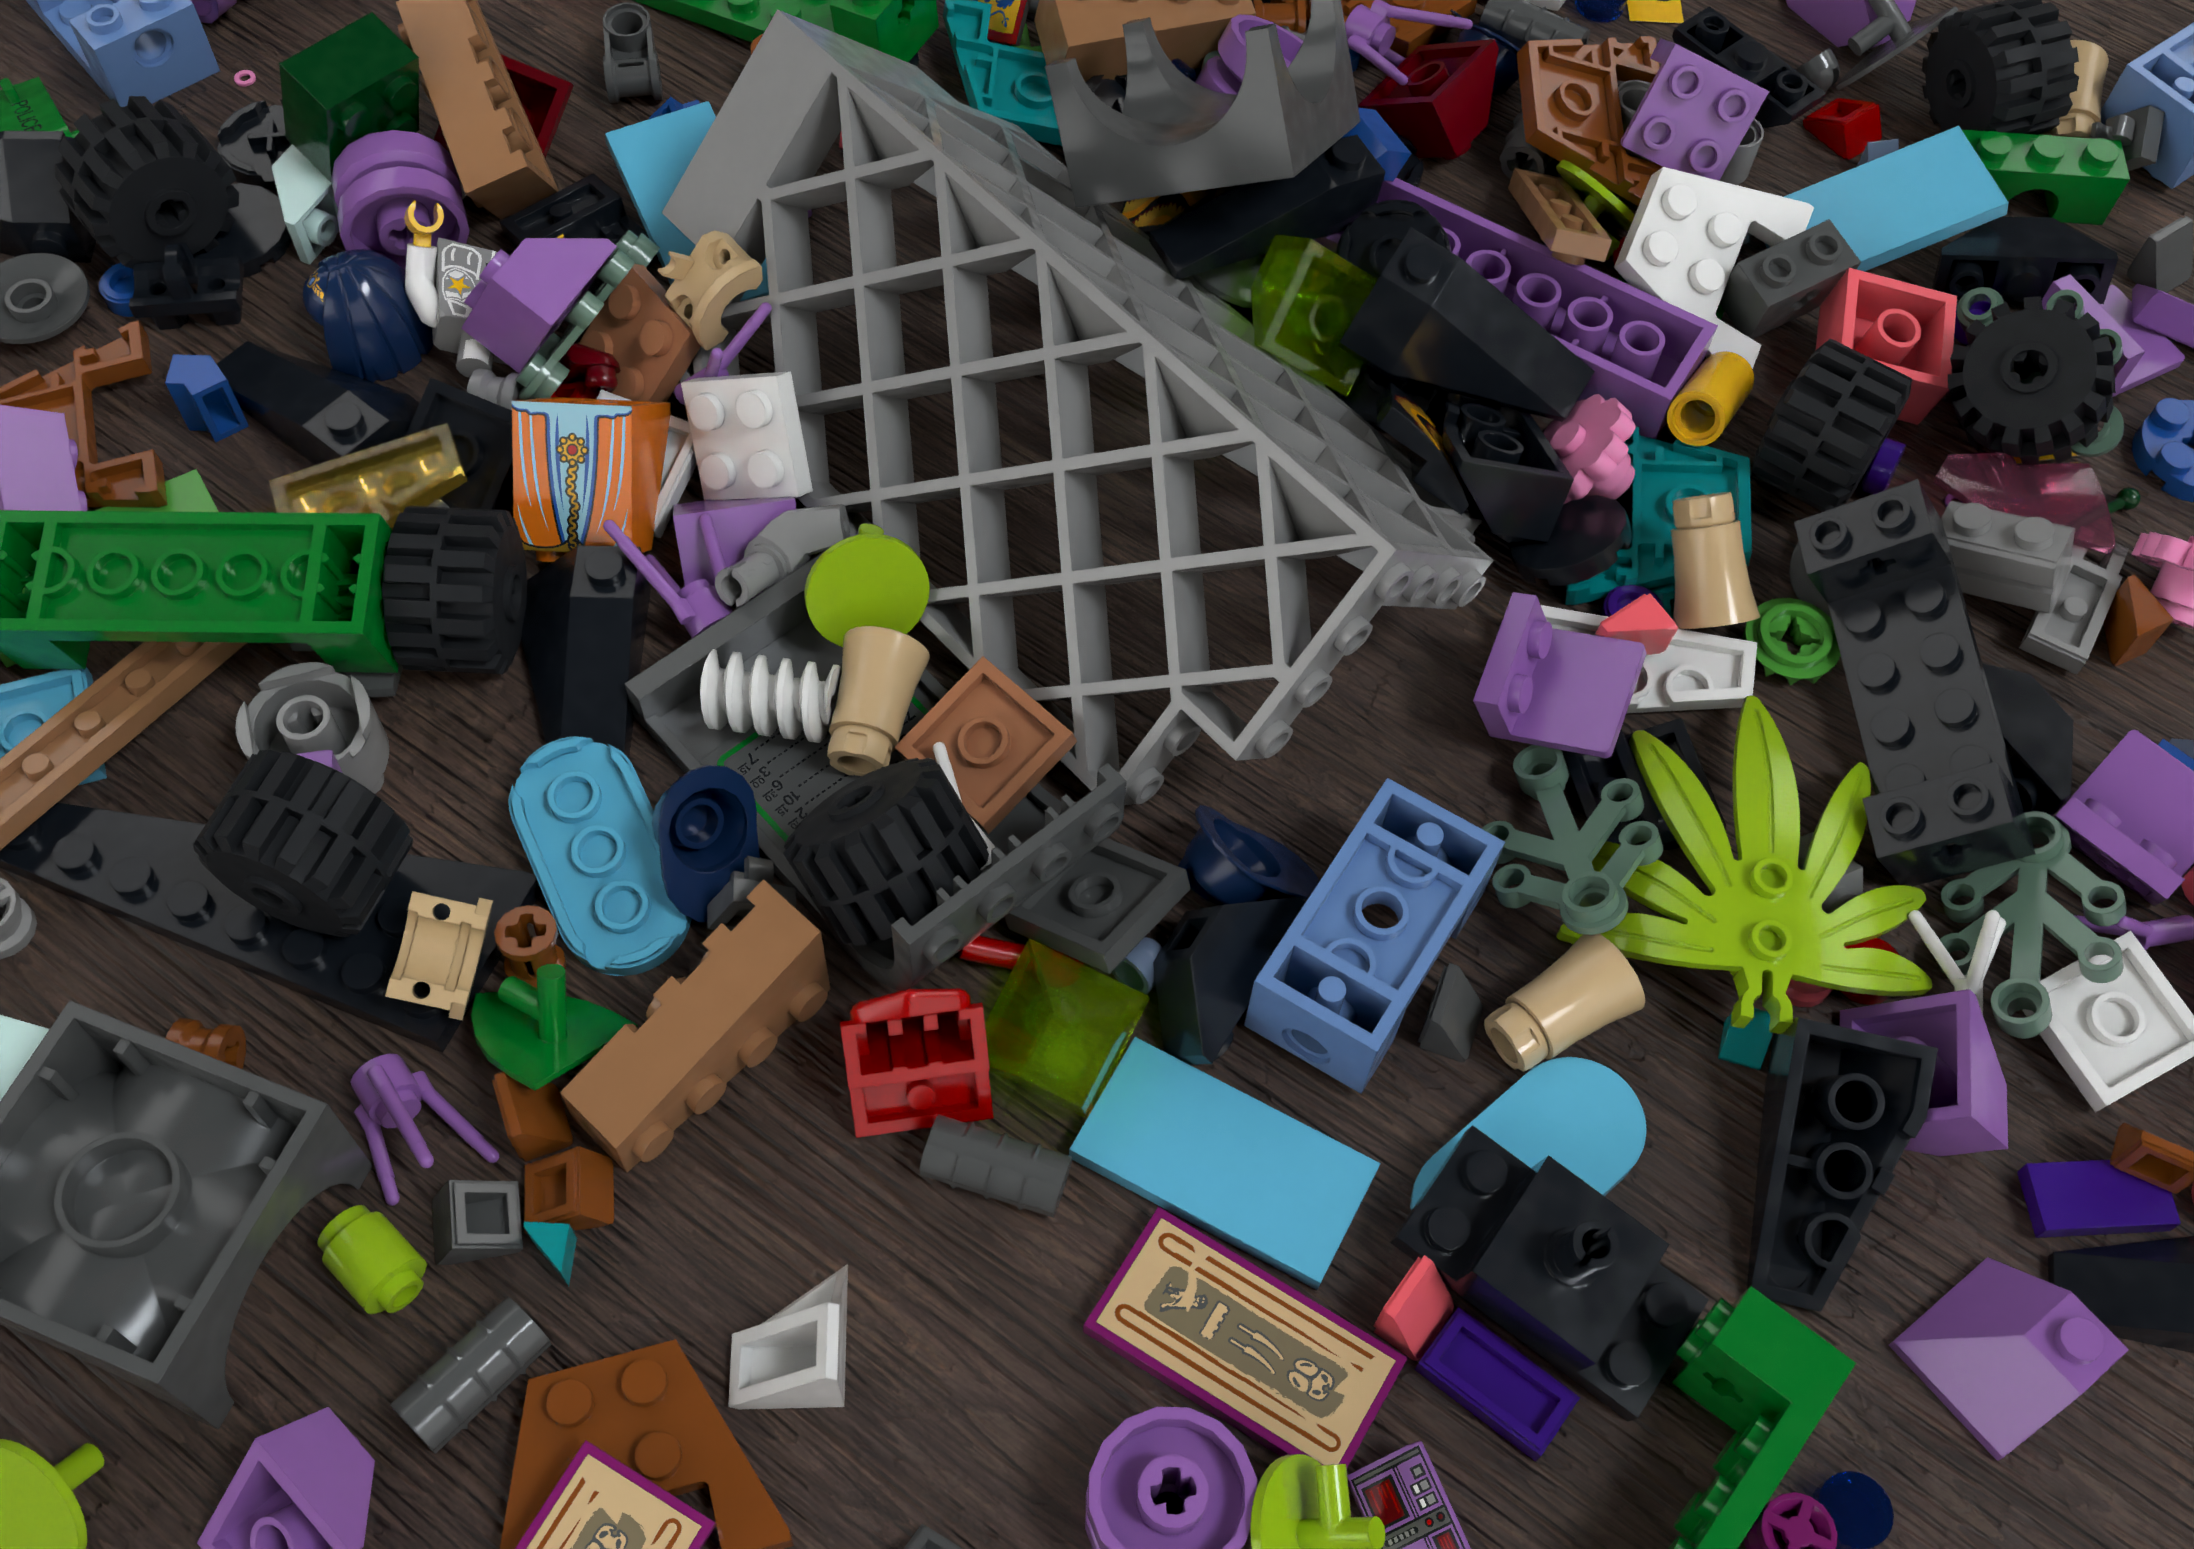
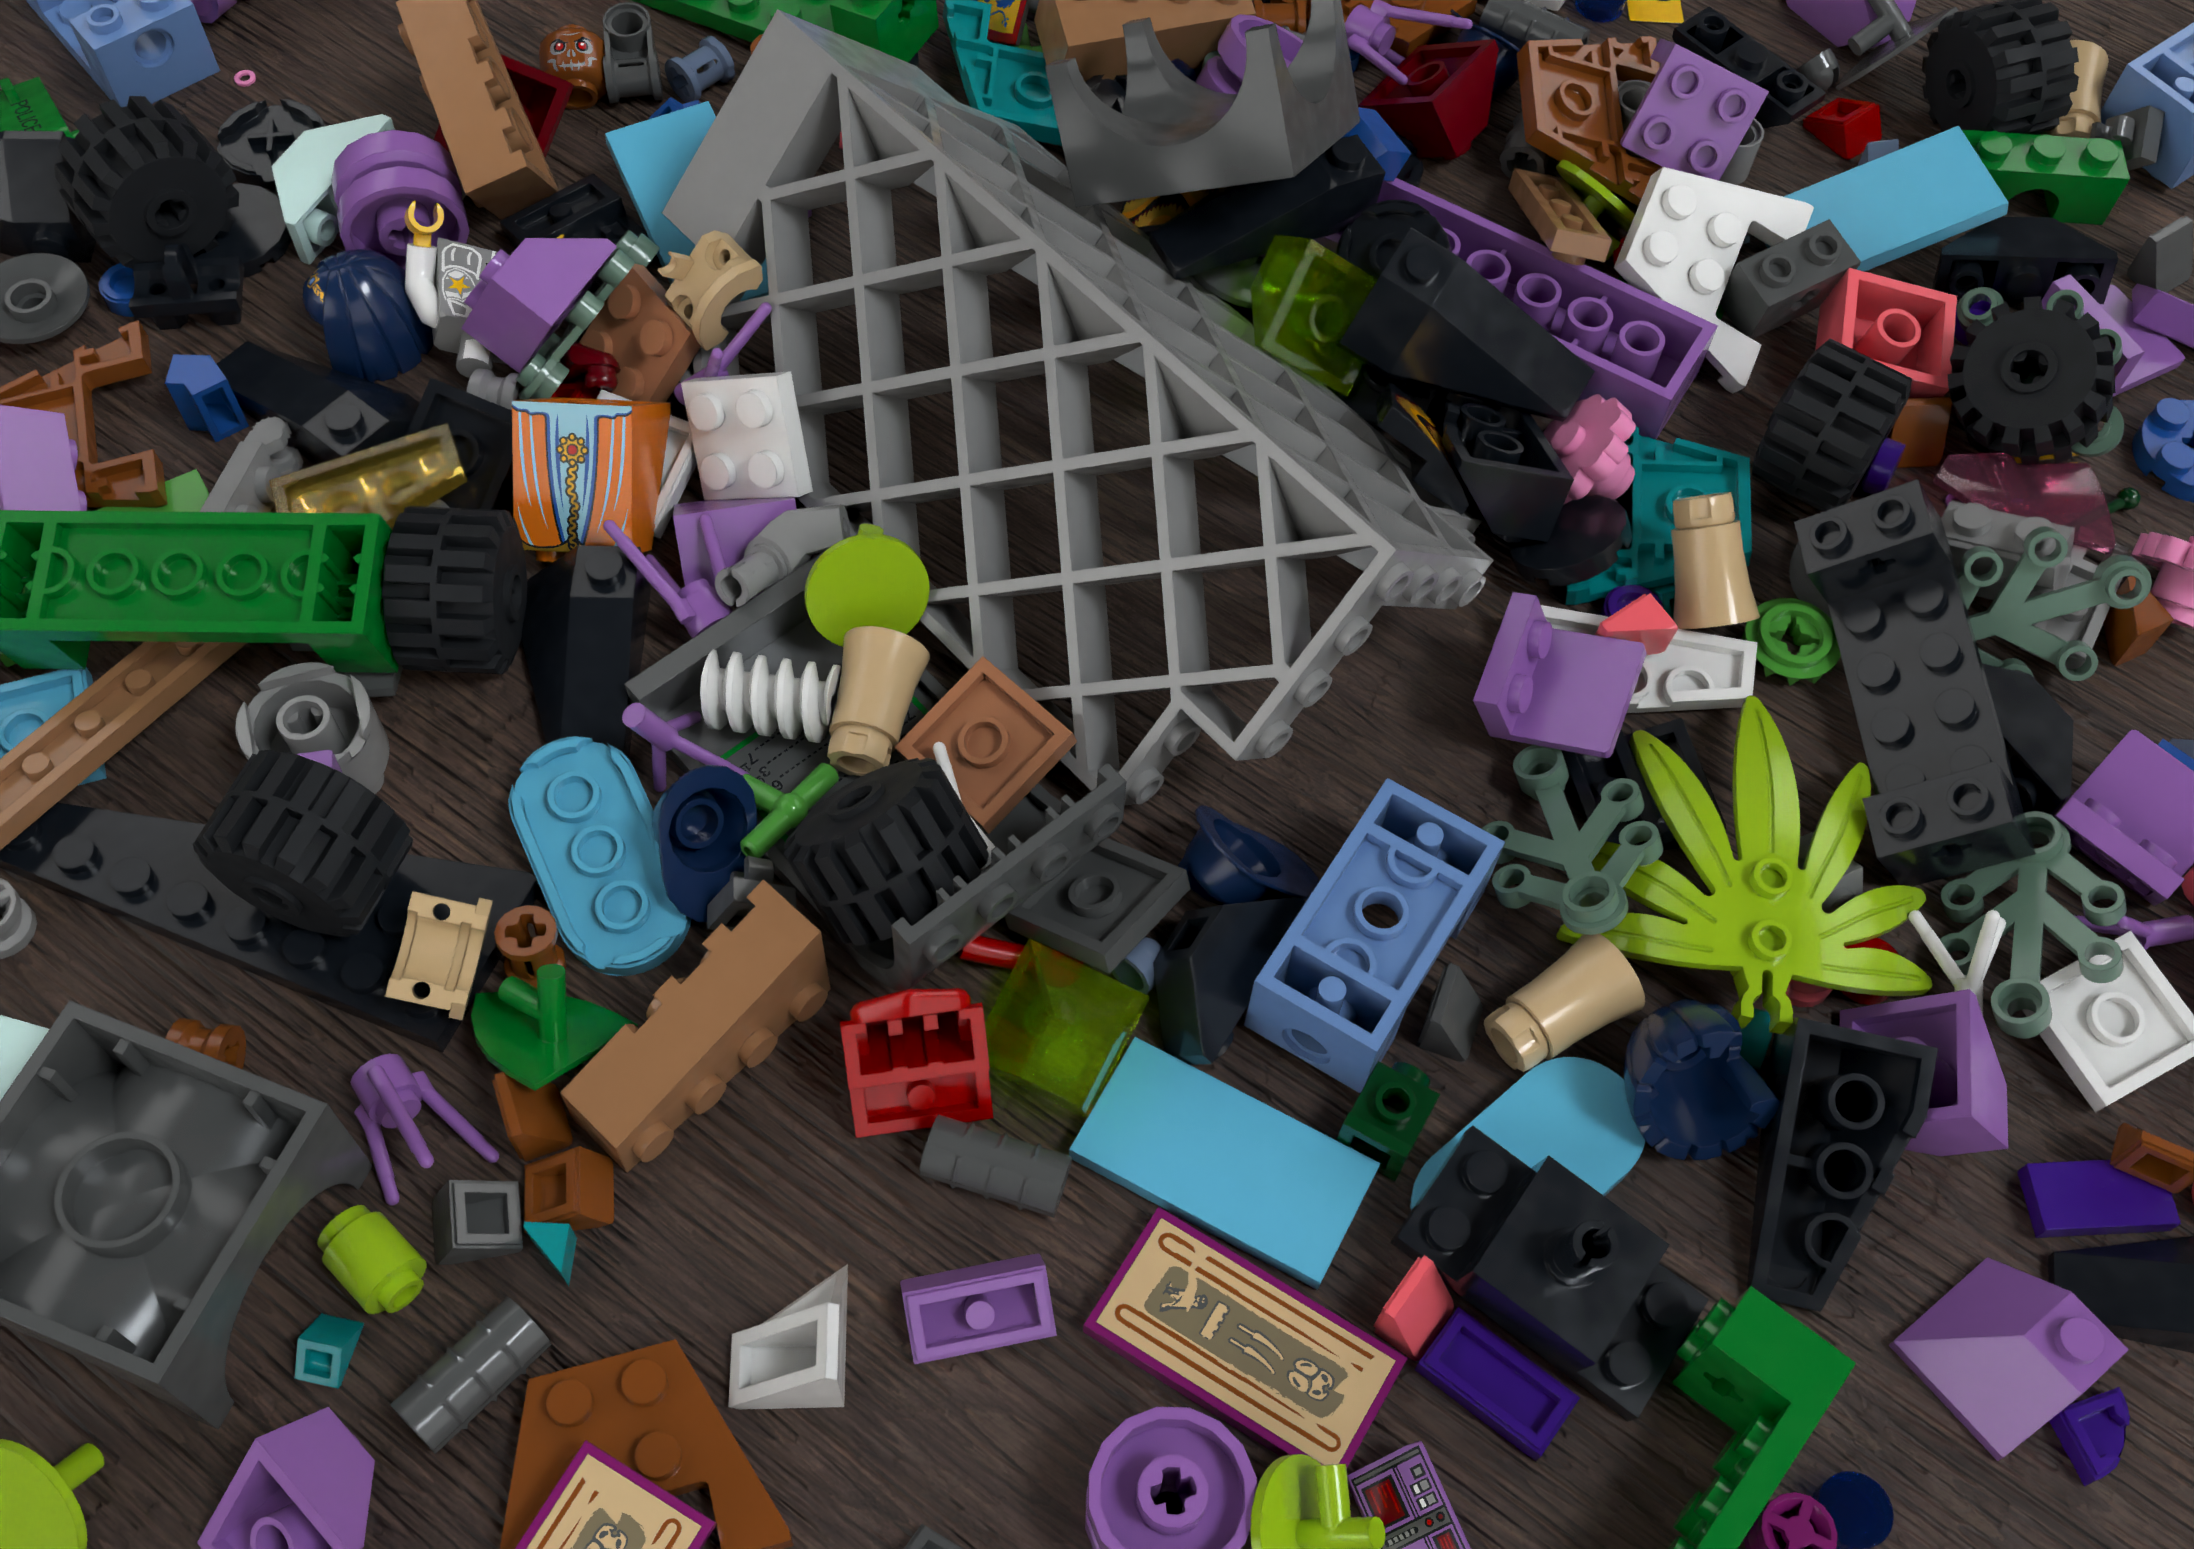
dark green brick [279,12,419,183] -> none
yellow pin [1667,351,1754,446] -> none
none -> light grey hinge [200,416,304,512]
none -> teal piece [294,1313,364,1389]
none -> dark orange head [539,24,607,110]
none -> medium lavender plant [622,703,750,792]
none -> sand blue bush [665,36,735,103]
none -> bright green piece [740,763,839,858]
none -> medium lavender slope [900,1254,1057,1364]
none -> dark green brick [1337,1061,1440,1181]
none -> dark blue hair [1624,999,1781,1160]
none -> dark orange slope [1887,397,1952,468]
none -> sand green plant [1958,526,2152,681]
none -> dark purple tile [2049,1387,2130,1486]

